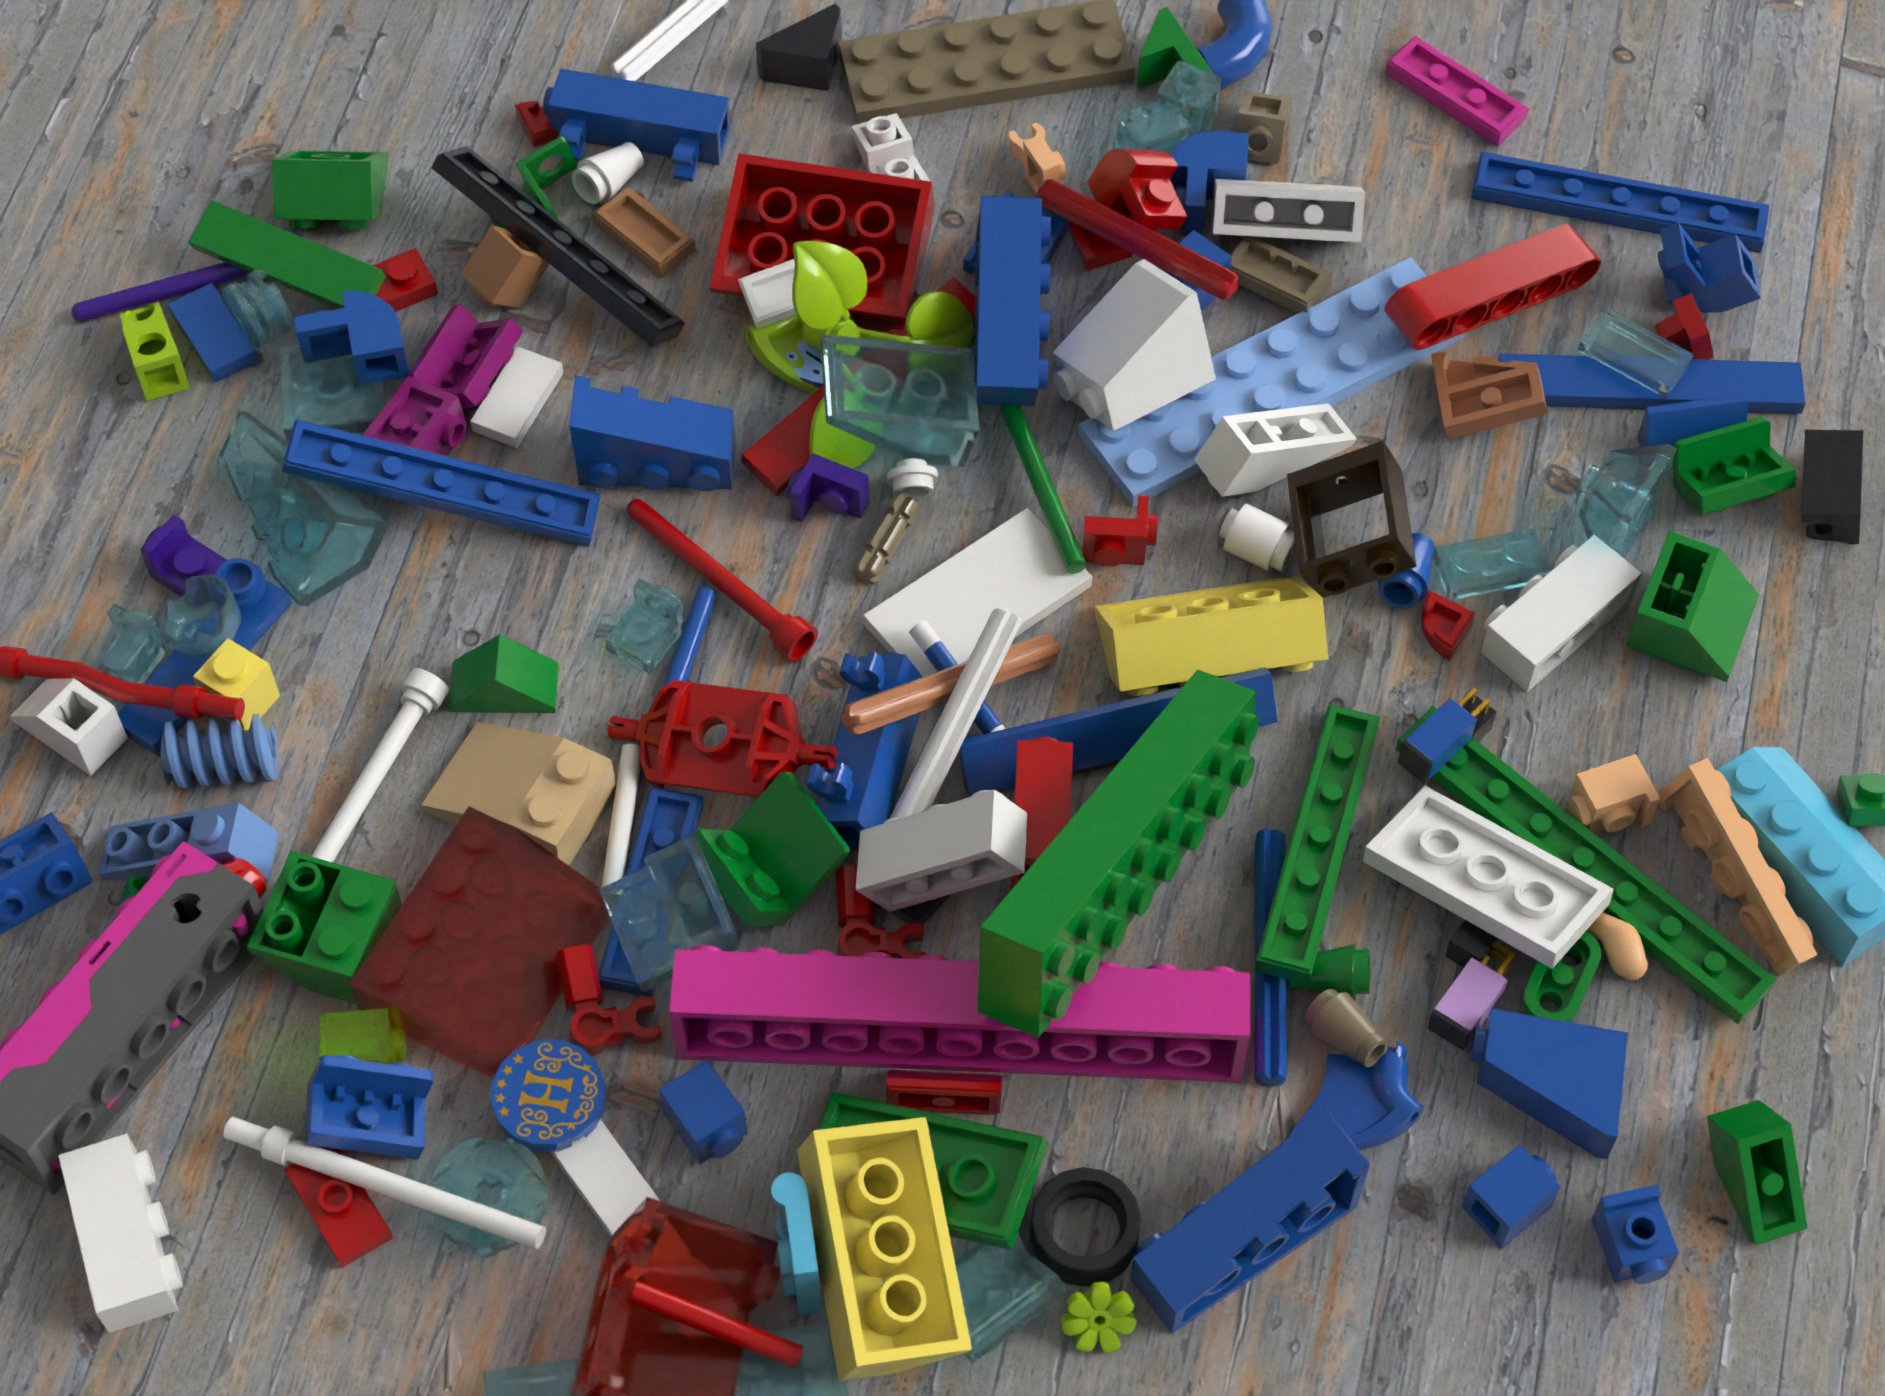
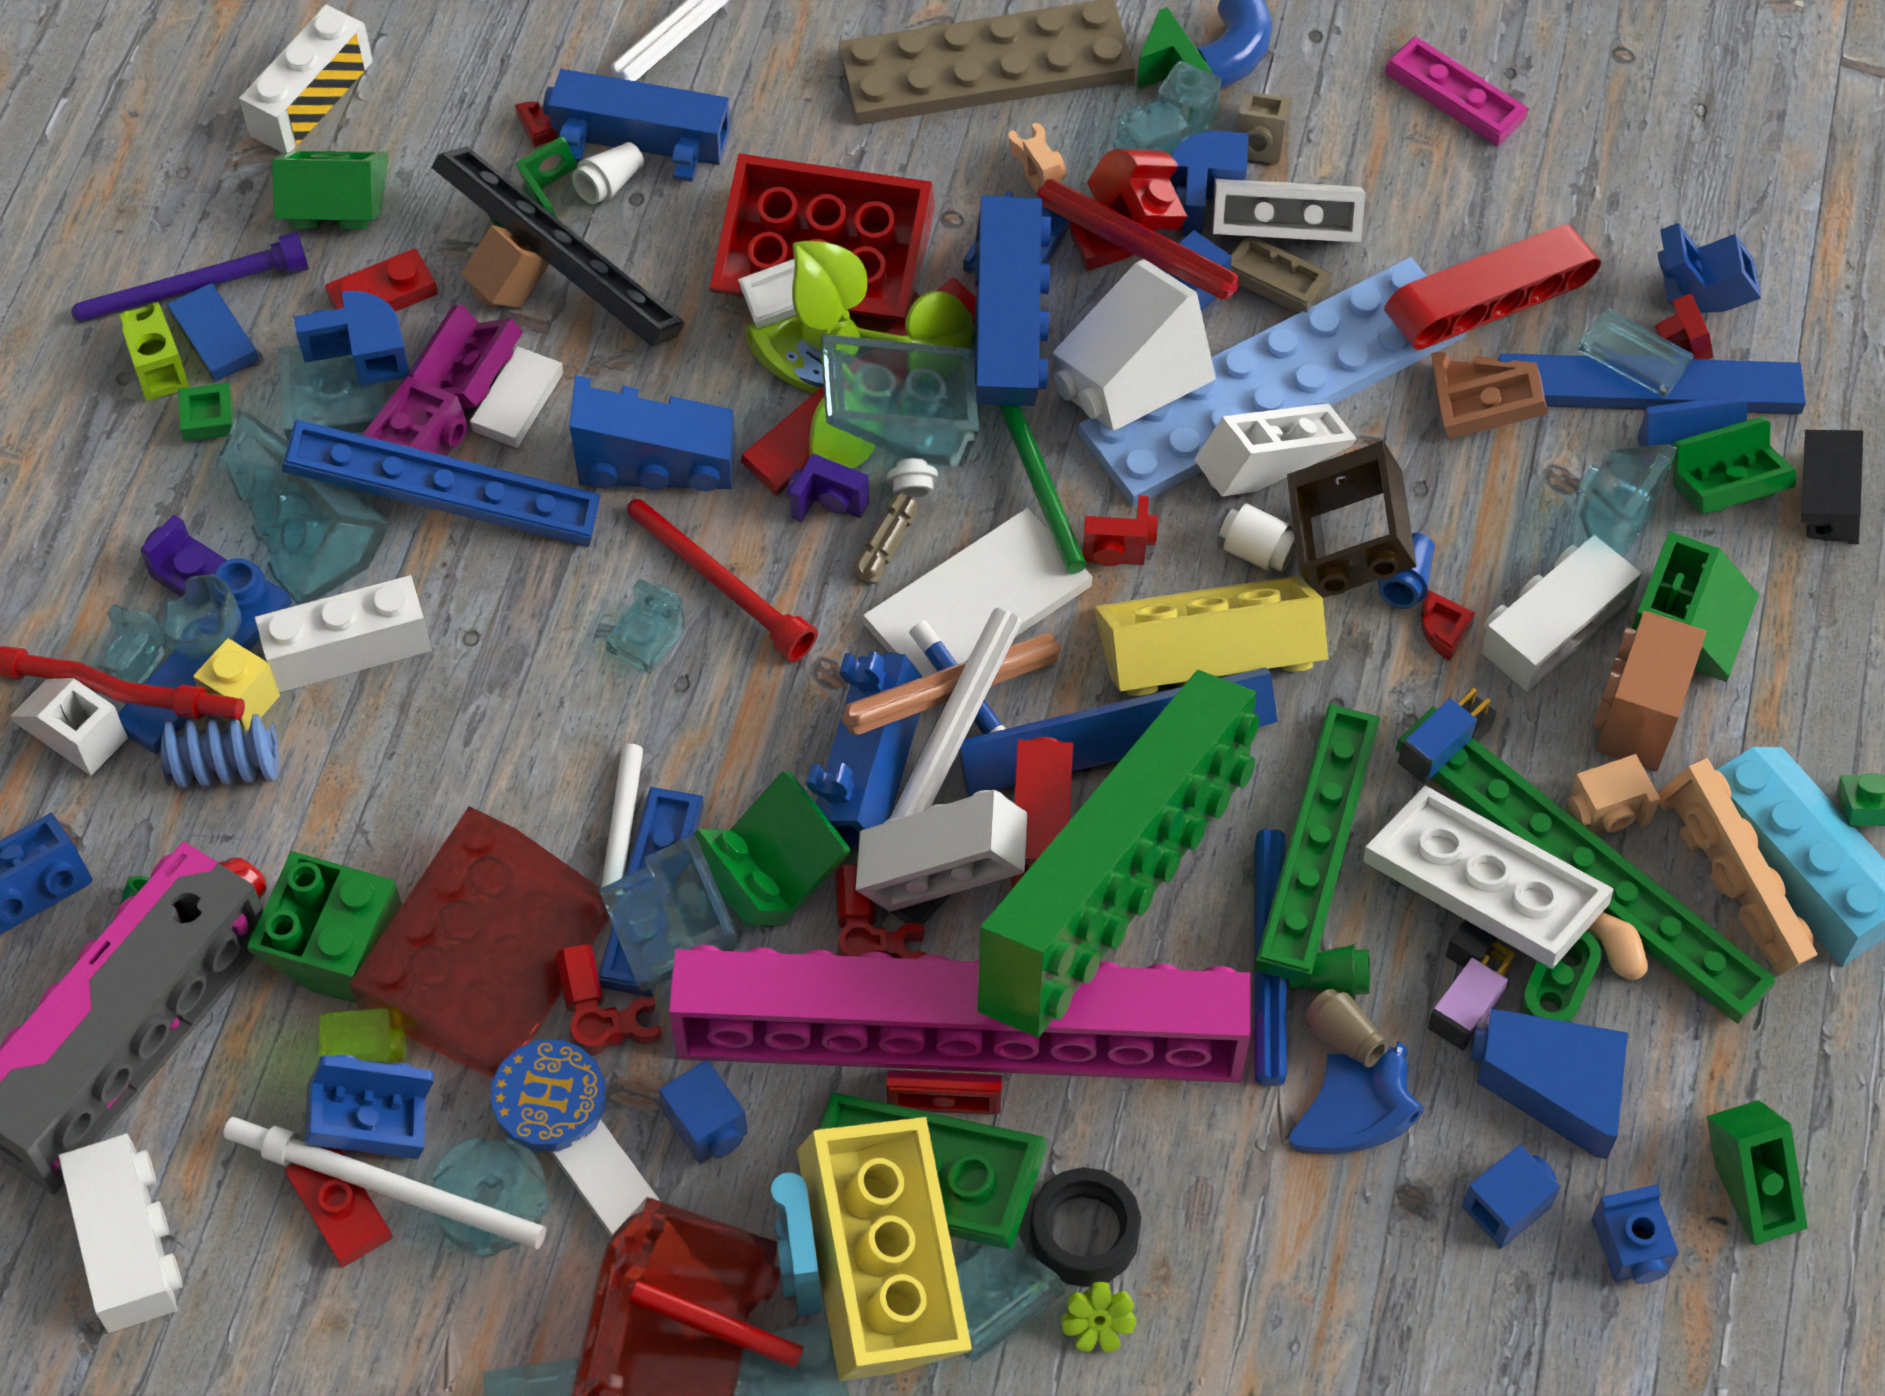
medium blue slope [98,802,279,881] -> none
green tile [188,200,386,309] -> none
clear light blue wheel [222,268,294,348] -> none
white piece [311,668,449,862] -> none
tan slope [421,722,616,876] -> none
green slope [448,634,559,713] -> none
medium nougat tile [592,186,696,278] -> none
red plate [607,680,837,799] -> none
blue bar [663,587,717,687] -> none
black slope [756,3,842,91] -> none
white slope [851,113,930,181] -> none
blue wedge [1130,1110,1370,1334] -> none
clear light blue plate [1433,528,1550,600] -> none
blue tile [1471,151,1769,253] -> none
none -> green plate [178,383,235,442]
none -> white brick [239,5,373,154]
none -> white brick [255,575,432,692]
none -> nougat brick [1592,610,1707,772]

